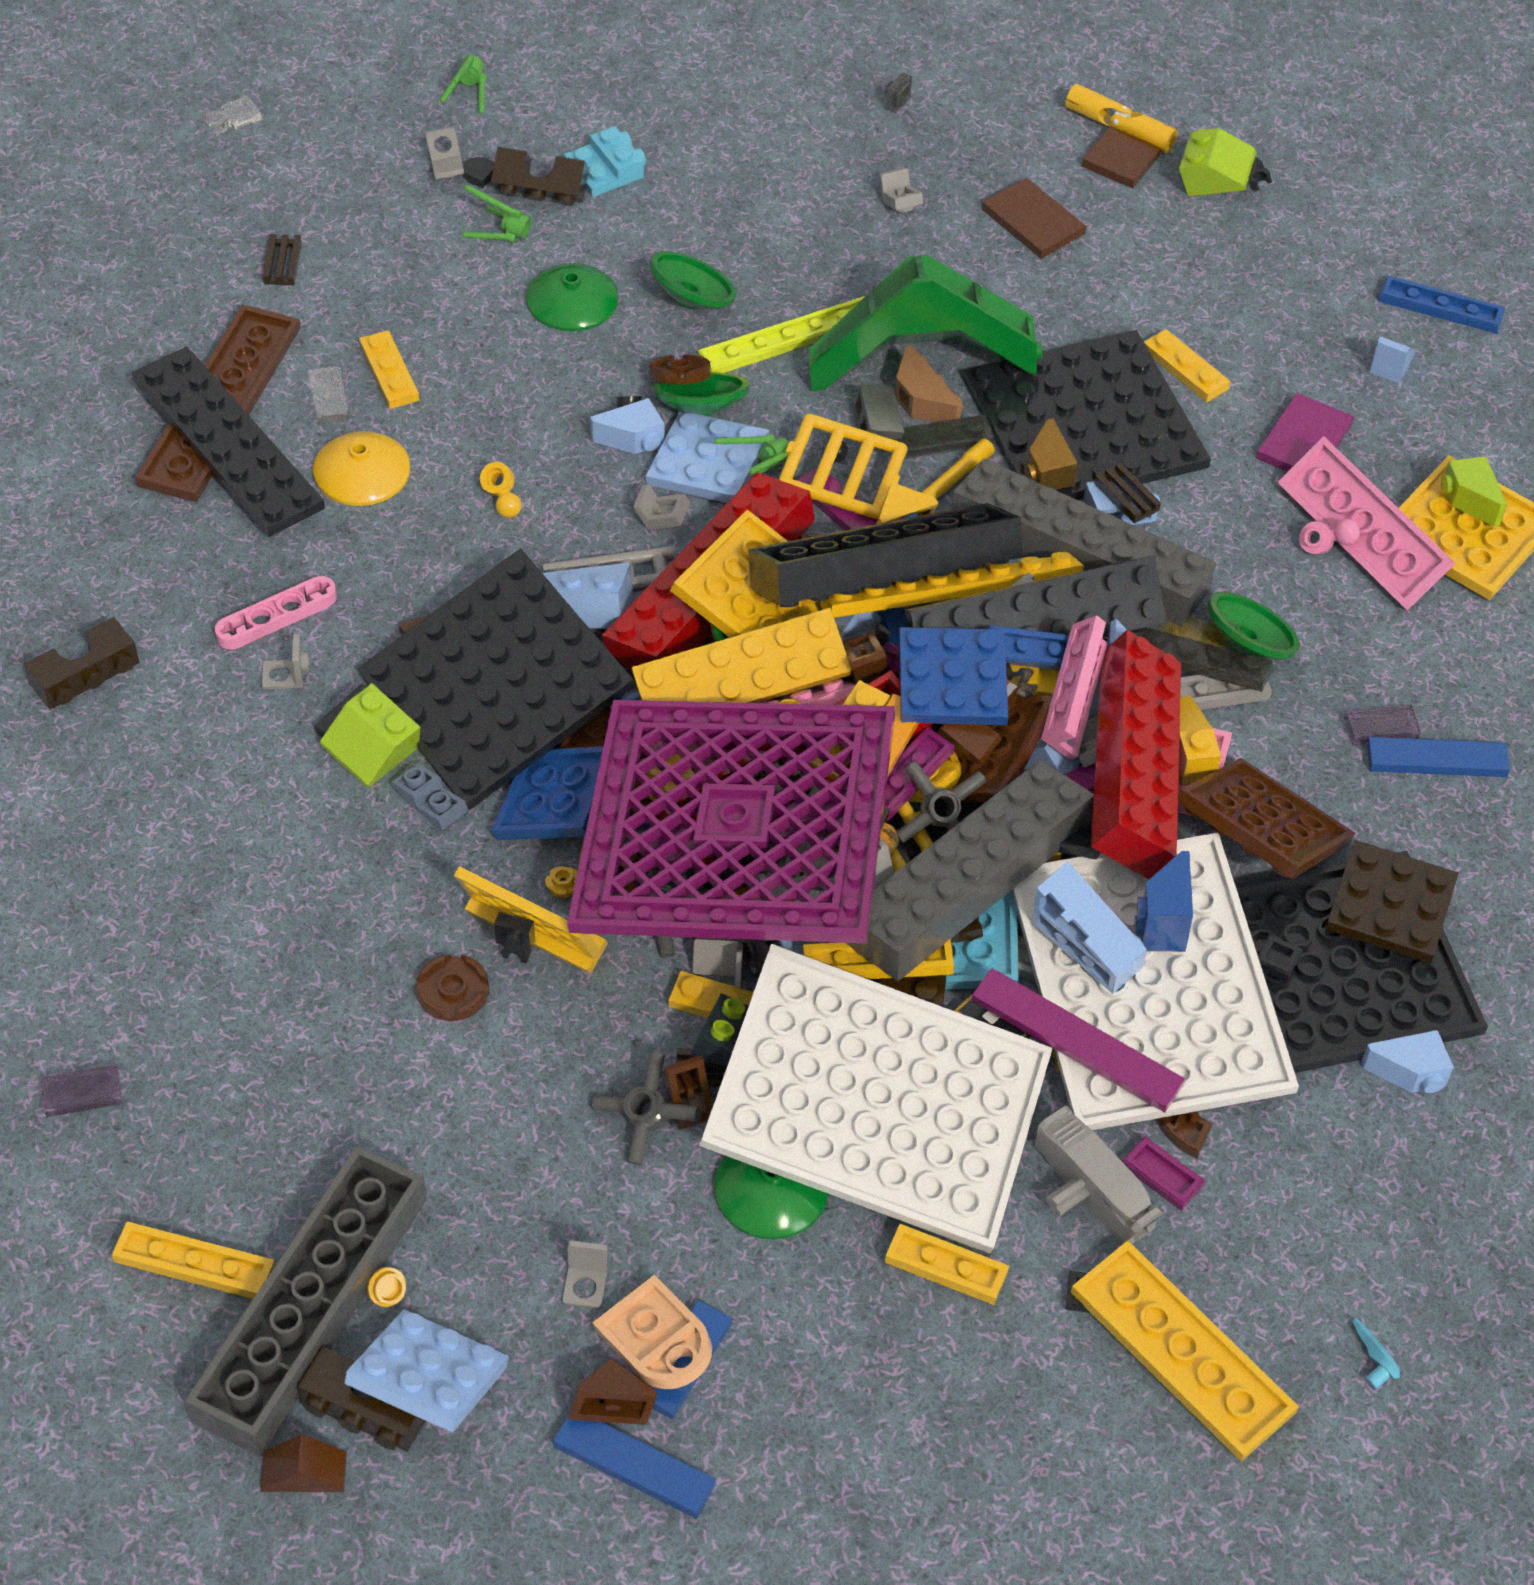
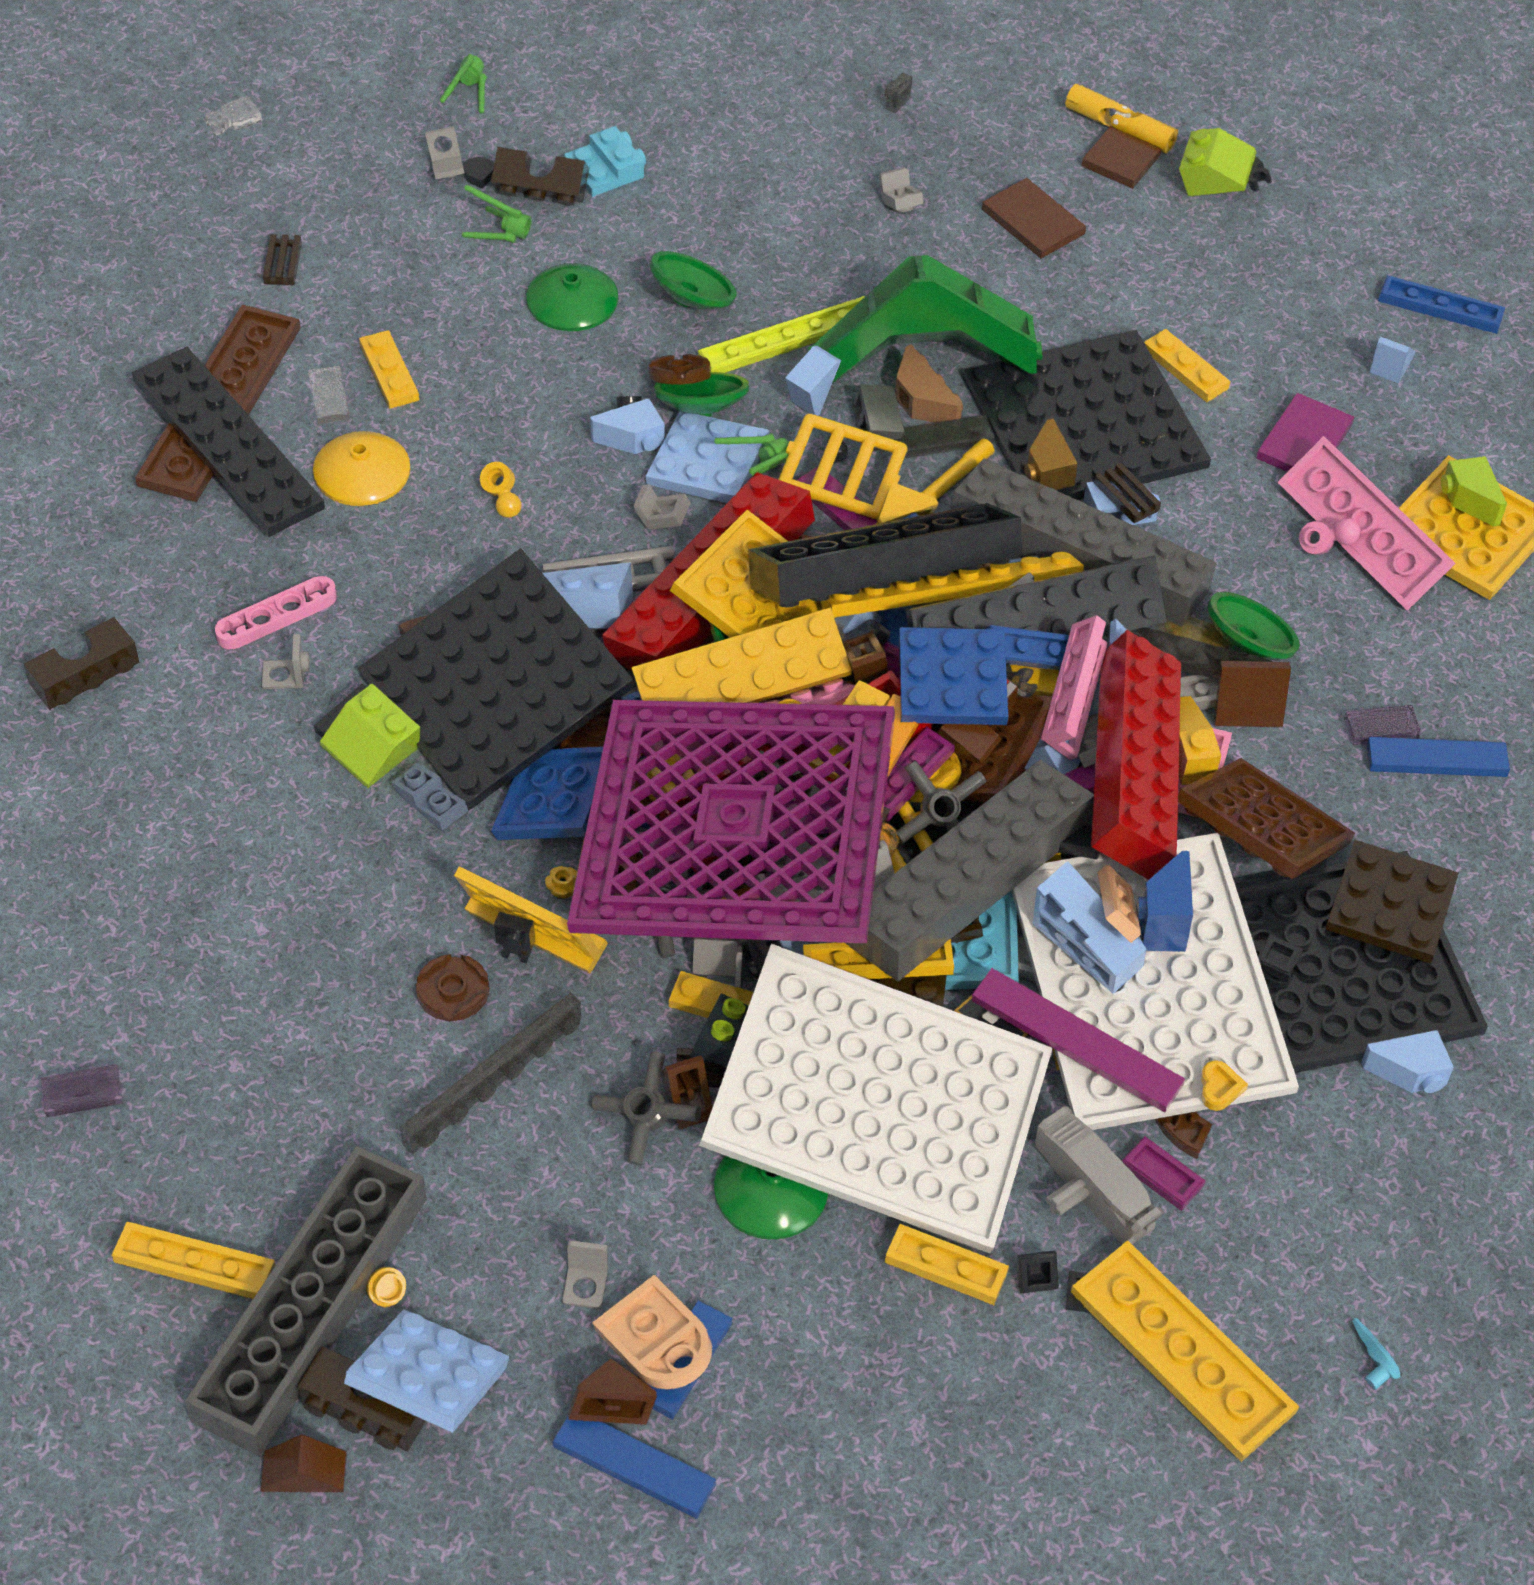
none -> clear smoke plate [400,992,581,1154]
none -> light blue slope [785,345,841,416]
none -> black slope [1017,1250,1059,1294]
none -> light nougat tile [1097,864,1141,943]
none -> yellow tile [1201,1060,1248,1111]
none -> reddish brown tile [1214,661,1291,727]

